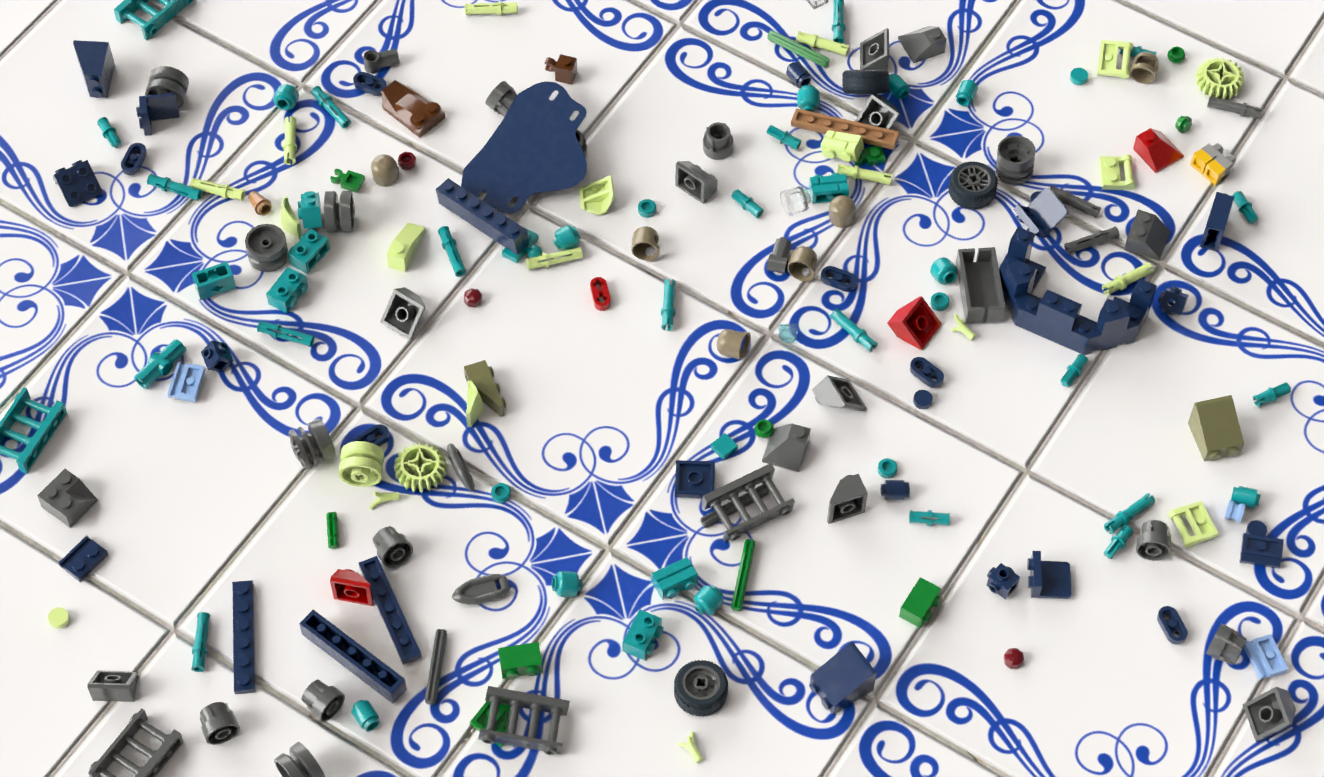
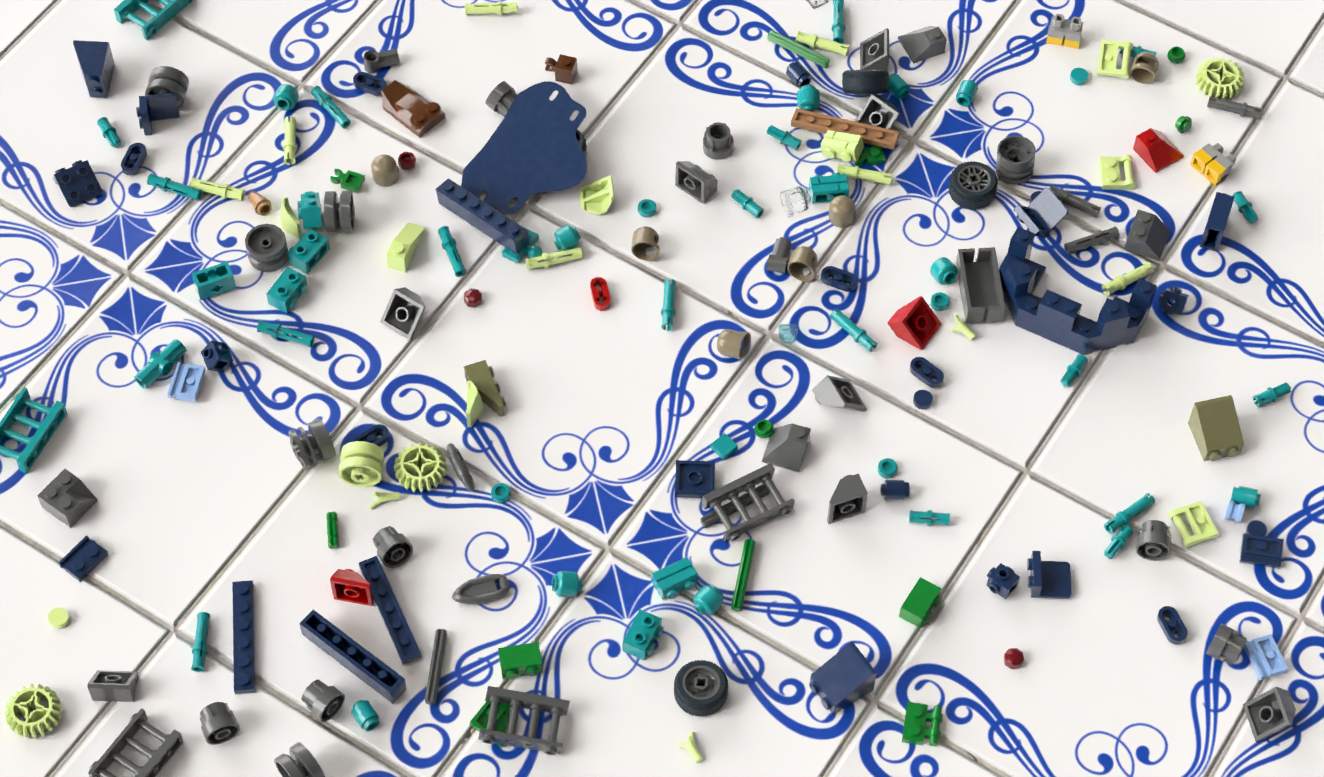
none -> yellowish green gear [4,683,62,739]
none -> green plate [902,701,943,746]
none -> light grey hips [1046,13,1083,49]

